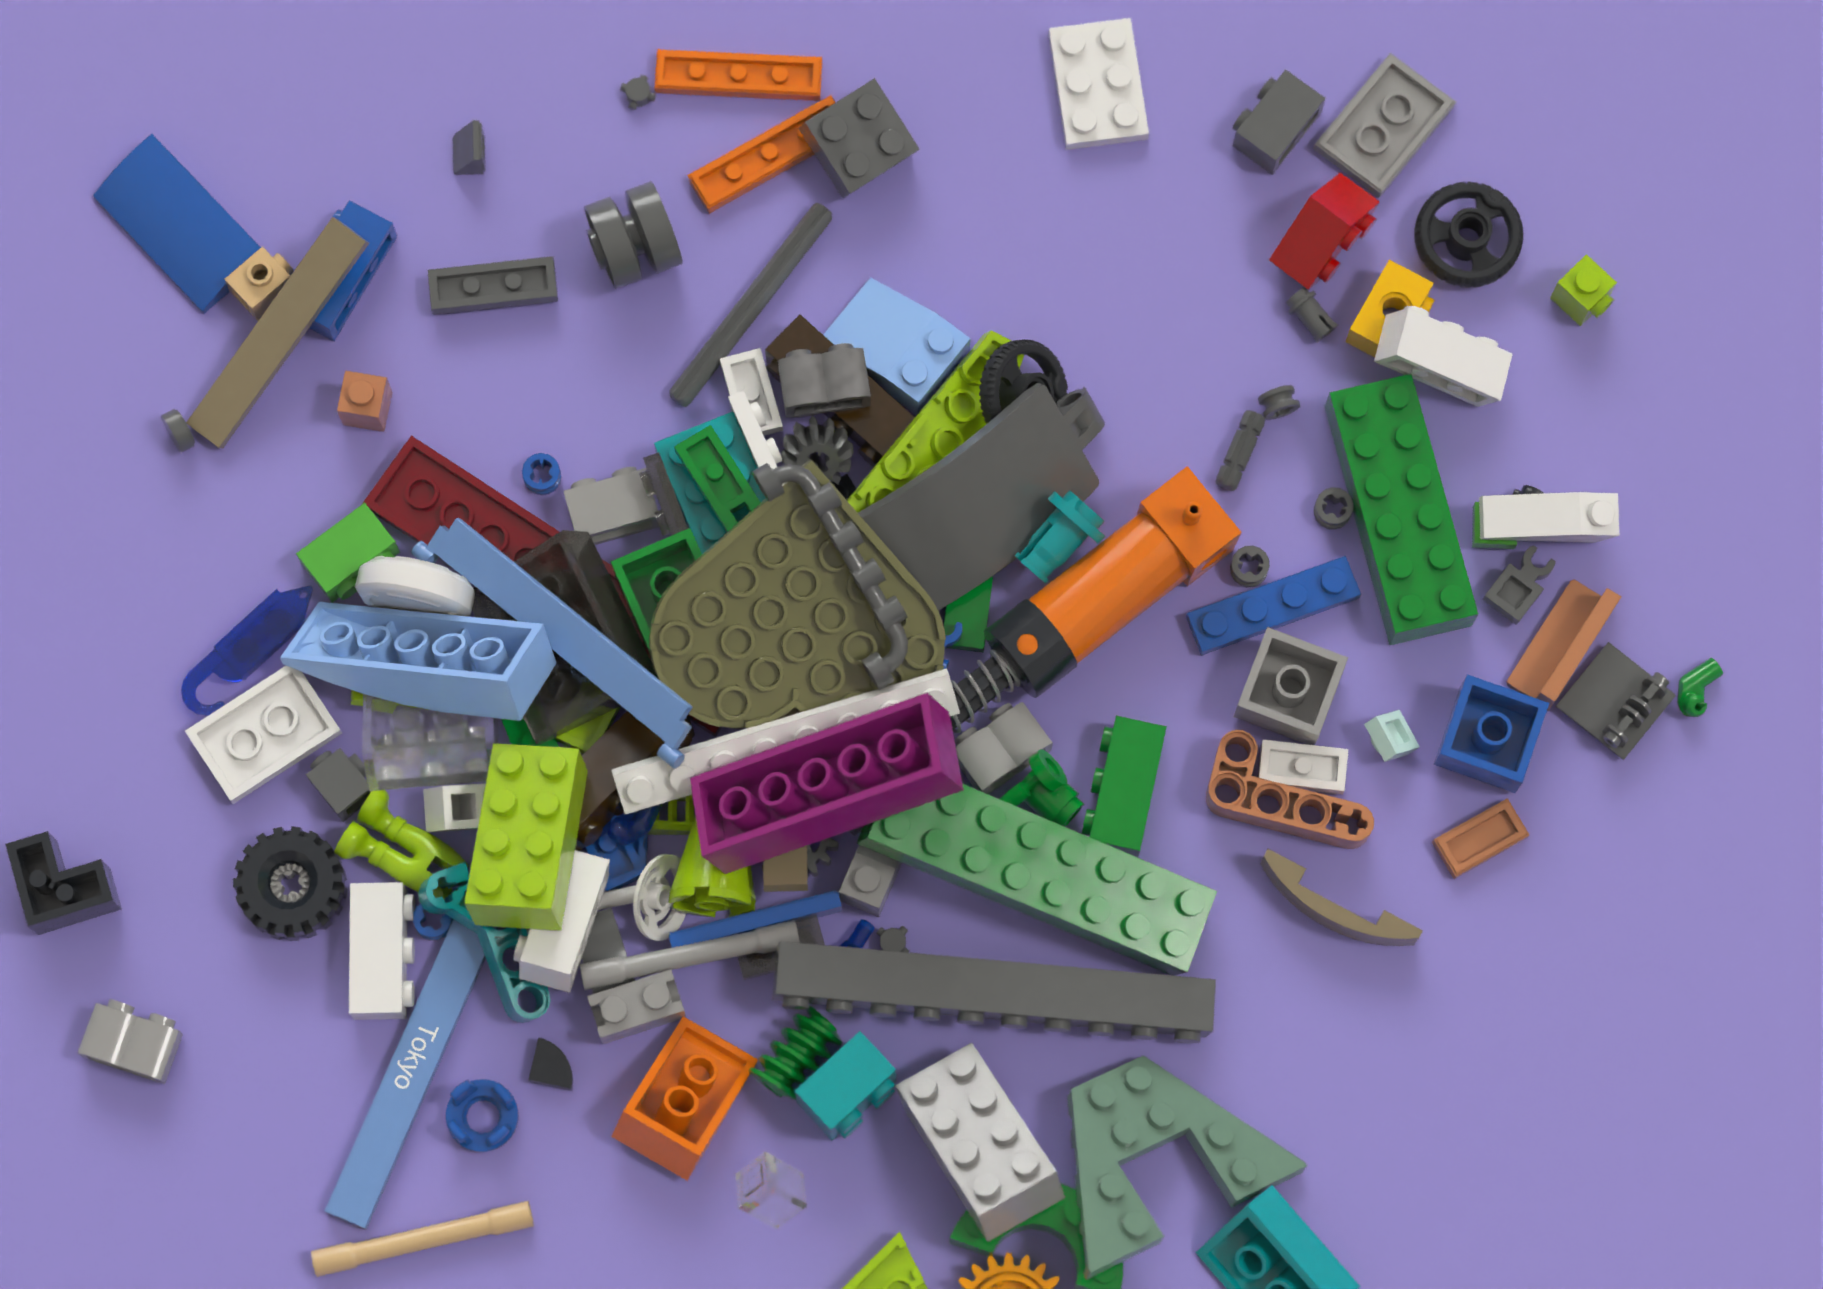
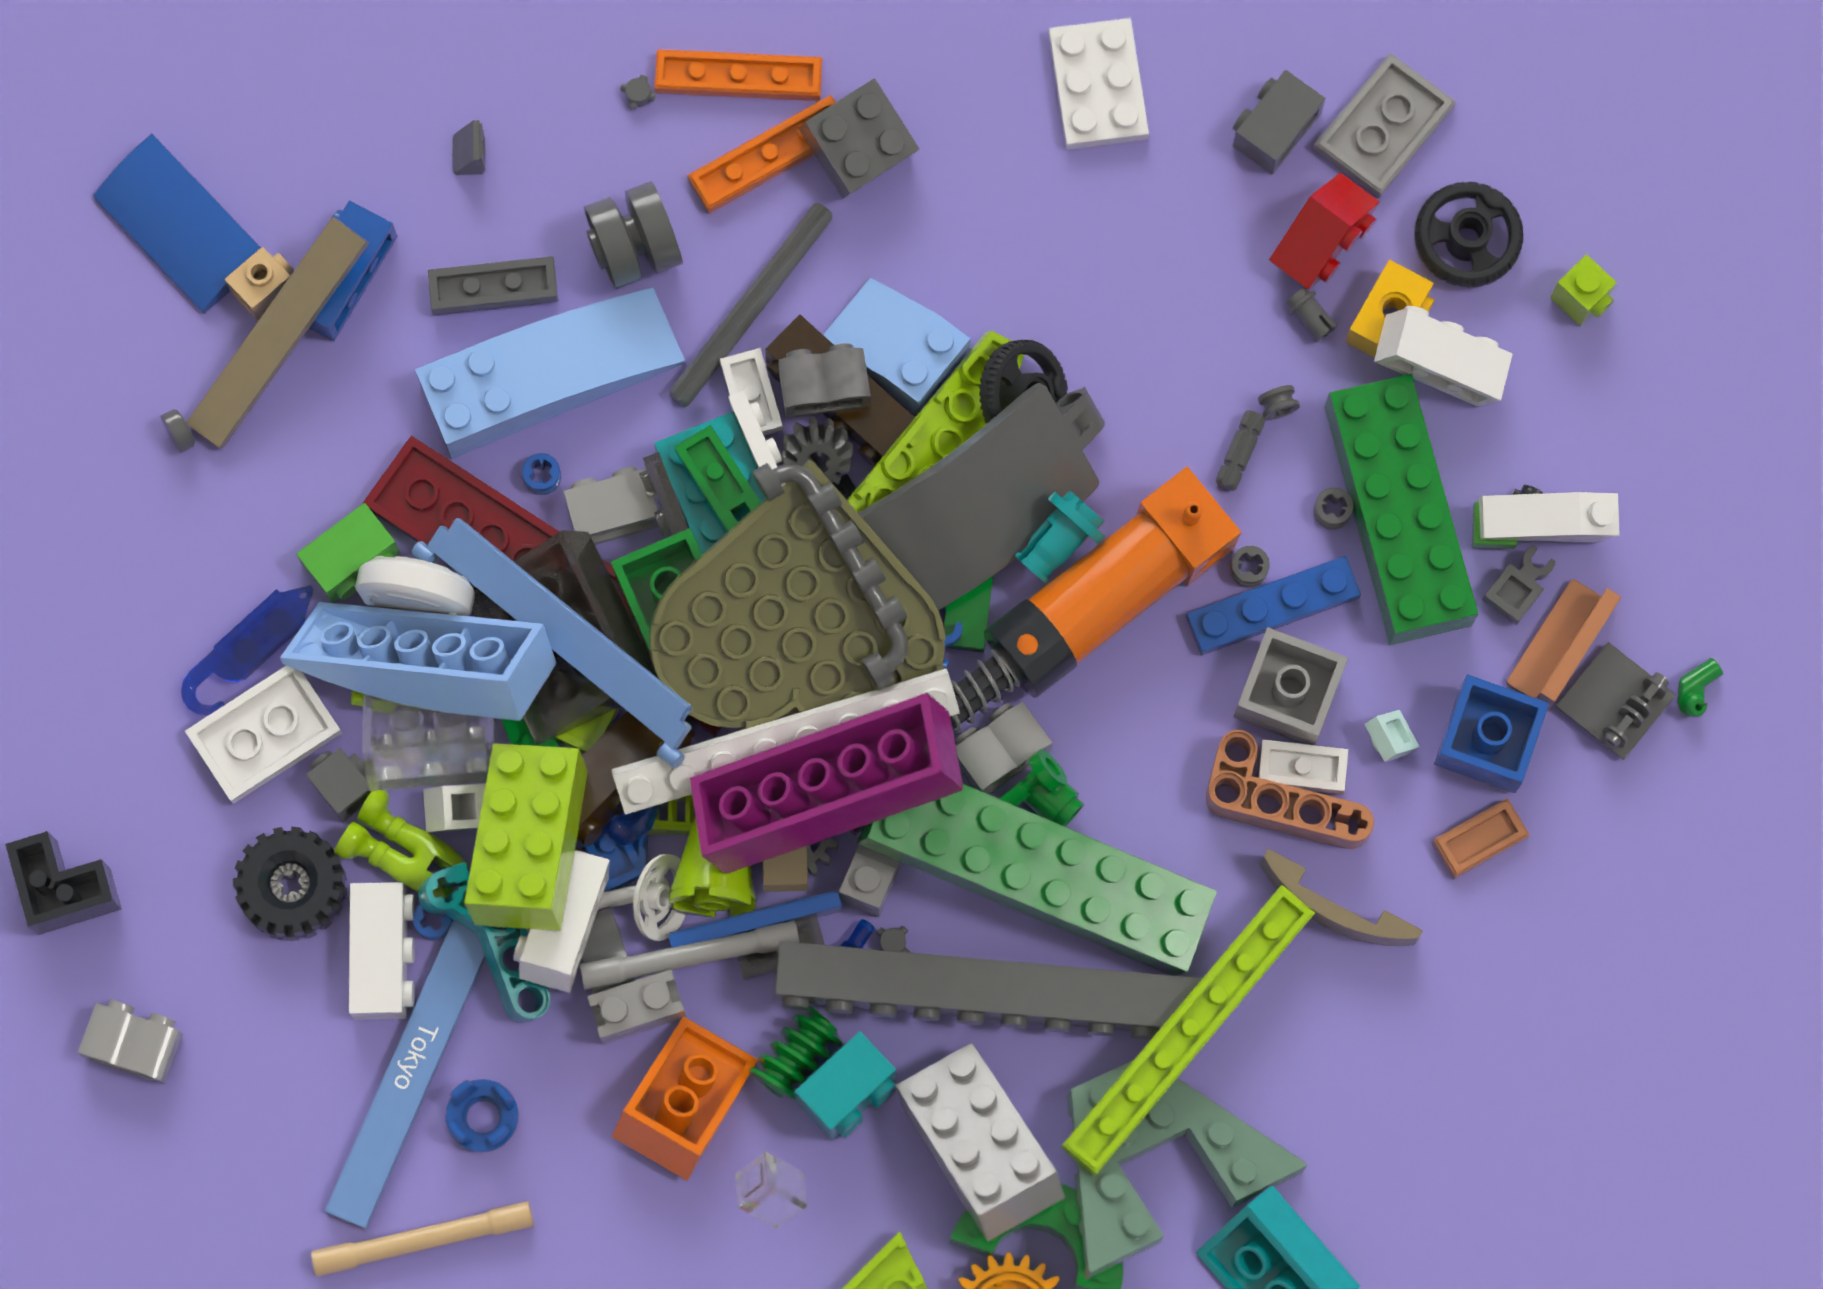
nougat brick [337,371,393,432] -> none
black tile [528,1037,573,1091] -> none
green brick [1081,715,1167,857] -> none
none -> light blue slope [415,288,686,459]
none -> lime tile [1060,885,1315,1177]

